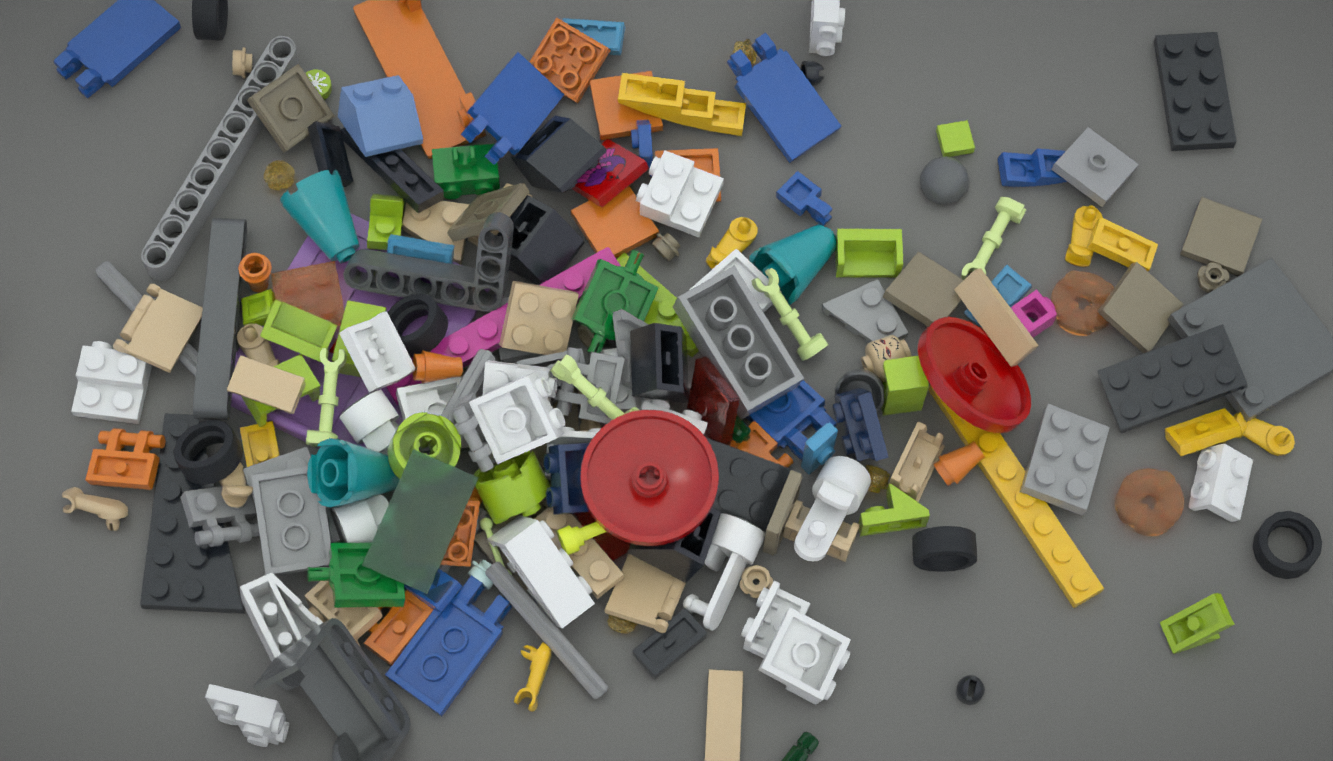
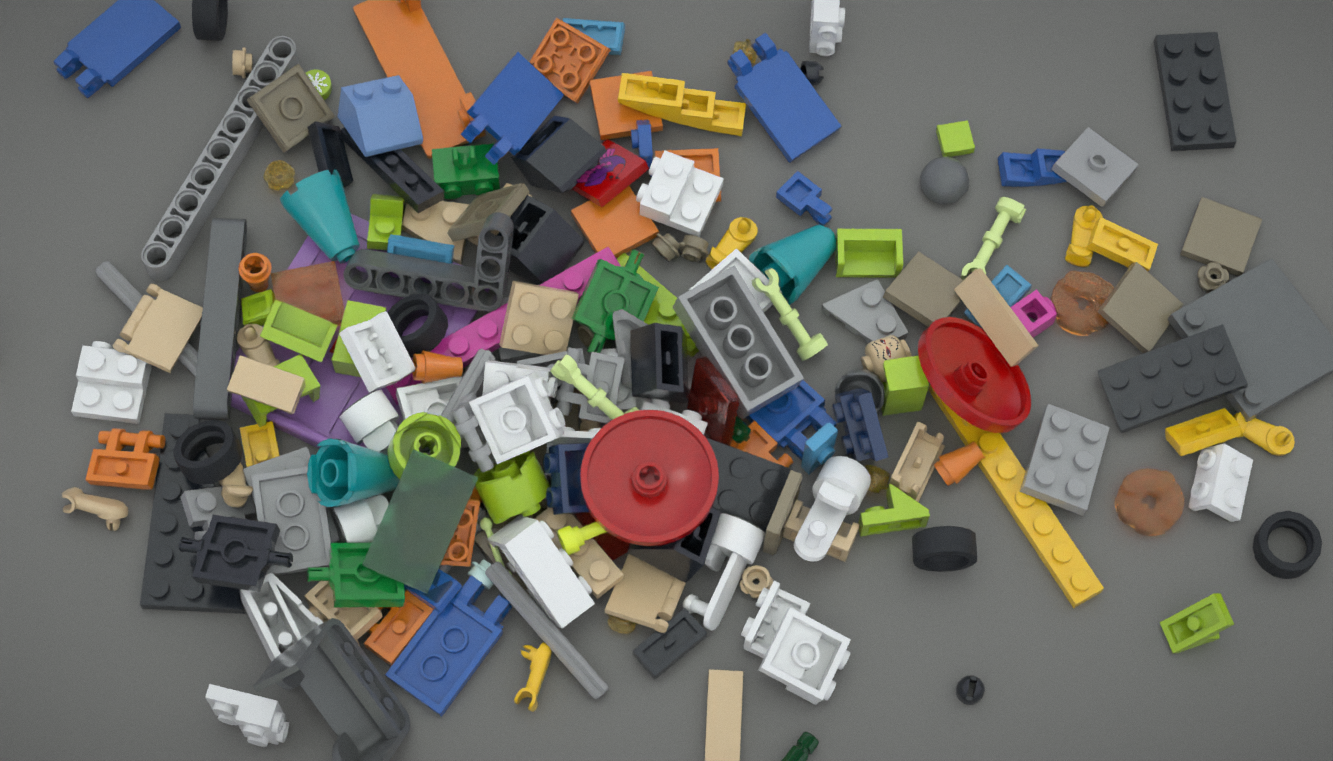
yellowish green piece [306,348,347,447] -> none
none -> black plate [179,515,293,592]
none -> dark tan plate [679,235,709,262]

